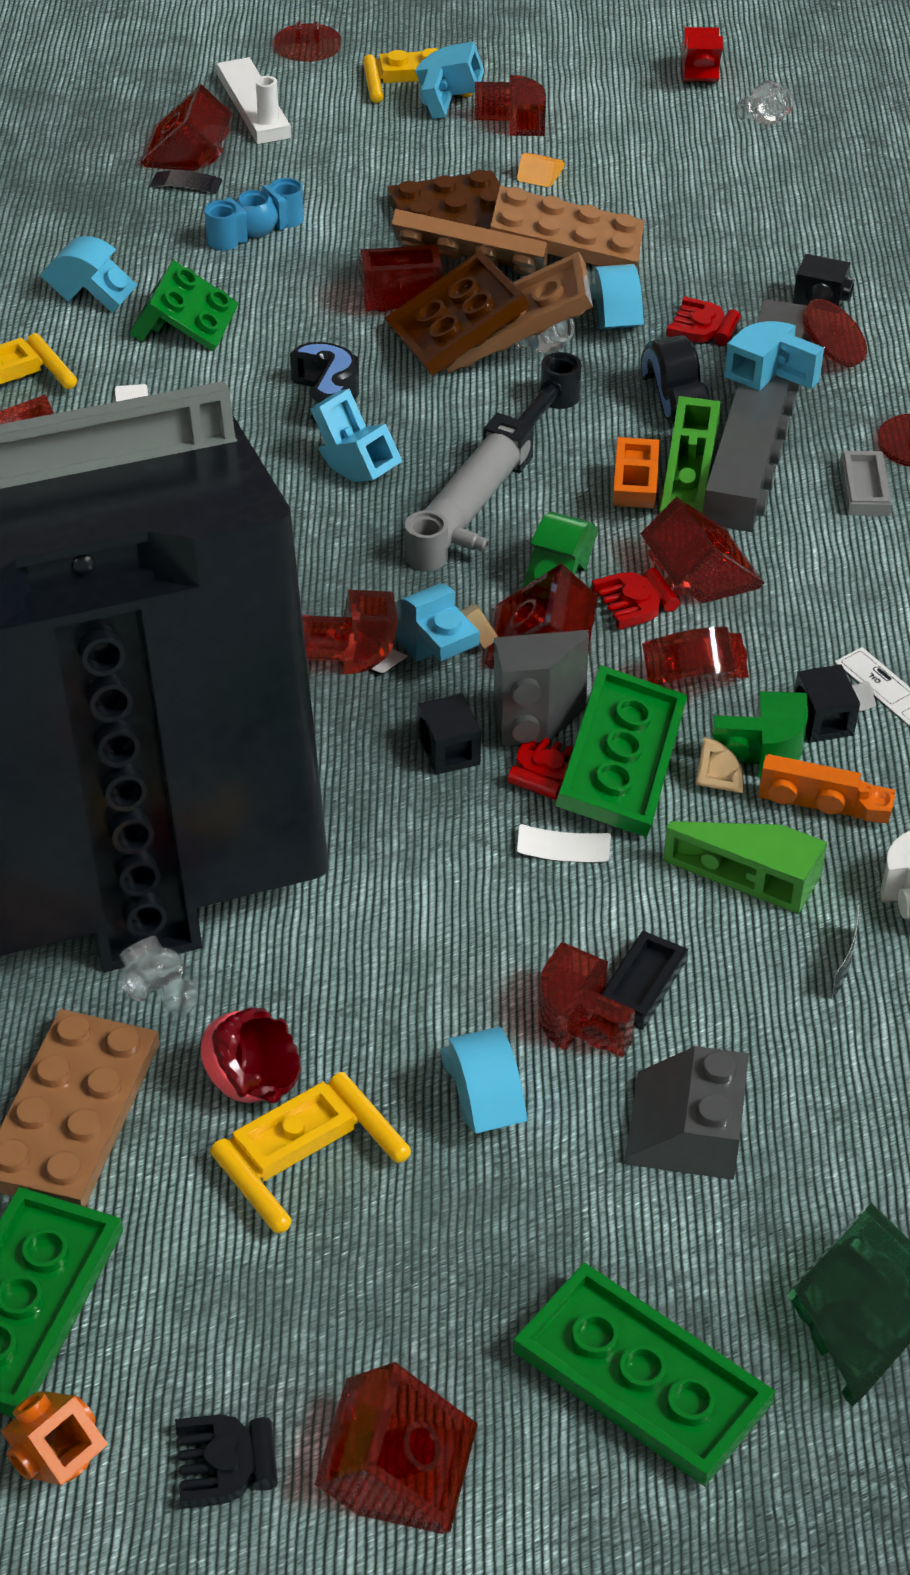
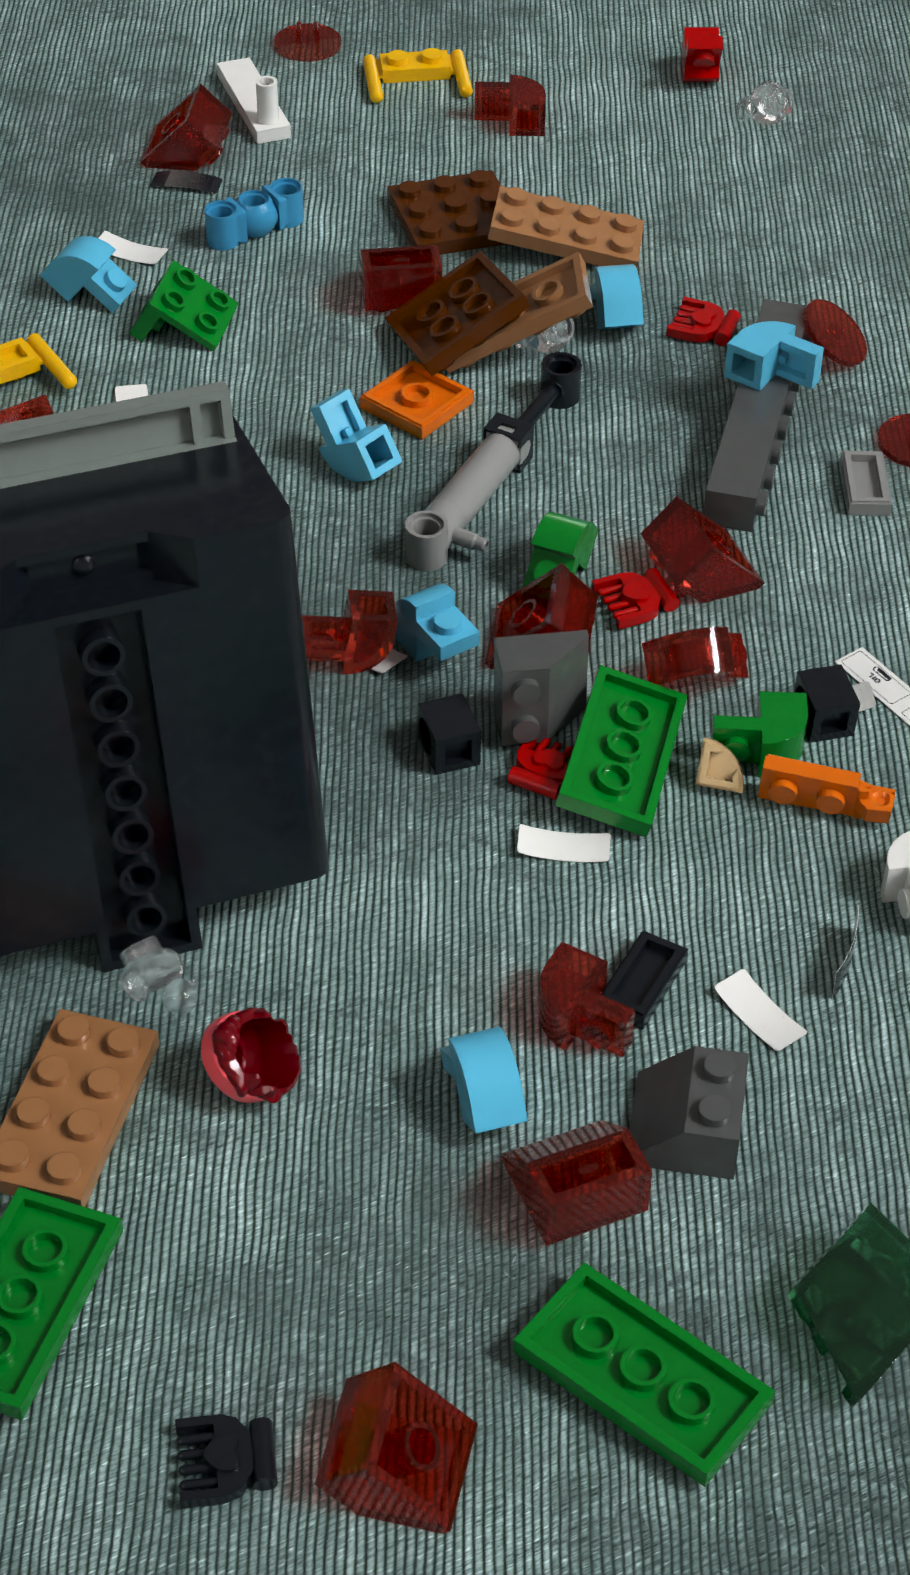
orange brick [0,1391,108,1486] -> none
yellow plate [210,1072,411,1234] -> none
black animal [290,342,359,424] -> none
medium nougat plate [392,209,547,276] -> none
medium azure brick [415,41,484,119] -> none
tan tile [461,604,498,649] -> none
light orange slope [517,153,565,187] -> none
orange brick [612,437,659,509] -> none
black animal [641,335,710,424] -> none
bright green slope [660,396,721,520] -> none
bright green slope [663,821,827,914] -> none
black brick [793,254,855,316] -> none
none -> white sticker [99,231,168,264]
none -> orange tile [360,360,474,440]
none -> clear red slope [502,1120,652,1246]
none -> white sticker [714,969,807,1051]

